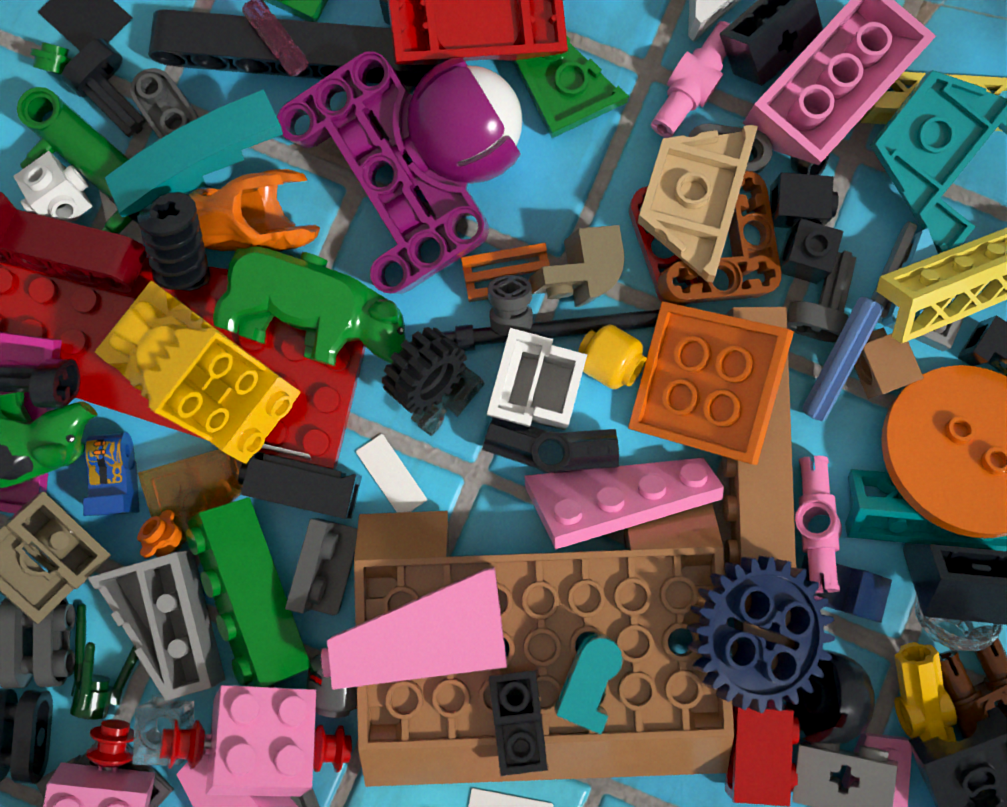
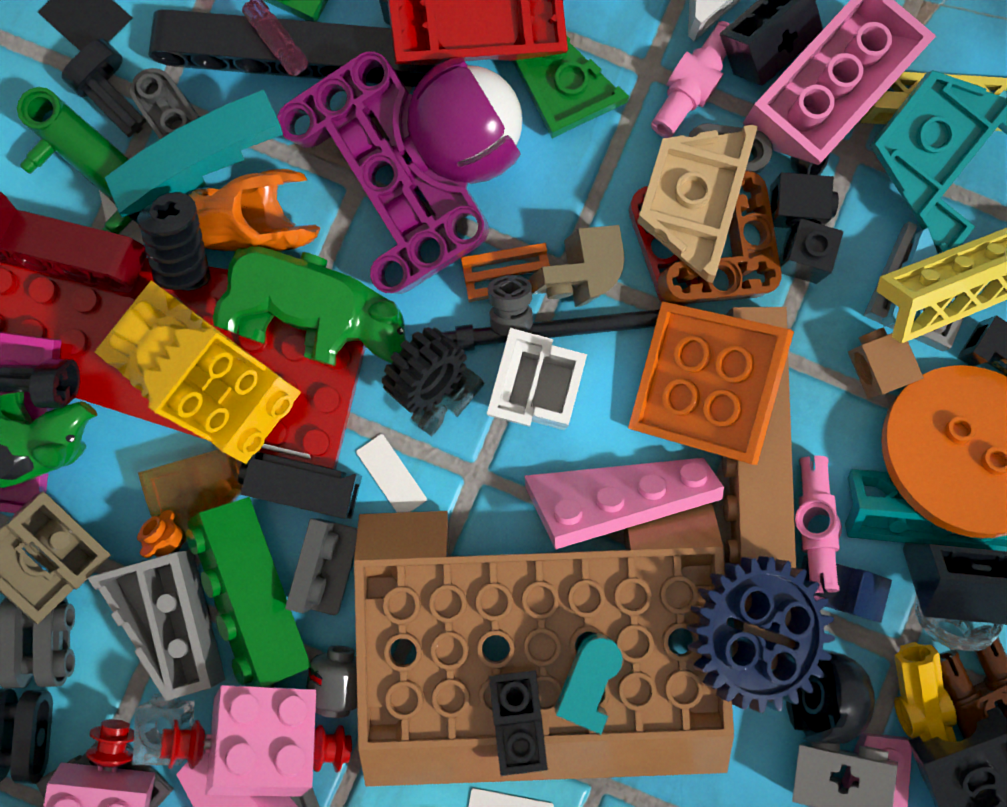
white brick [13,151,93,222] -> none
green plate [30,42,72,75] -> none
dark green plant [70,603,138,720] -> none
blue leg [83,432,139,516] -> none
bright pink slope [321,567,507,690] -> none
black piece [482,417,619,473] -> none
yellow head [579,324,647,390] -> none
red brick [725,703,800,807] -> none
dark grey piece [787,250,857,342] -> none
medium blue axle [802,296,884,421] -> none

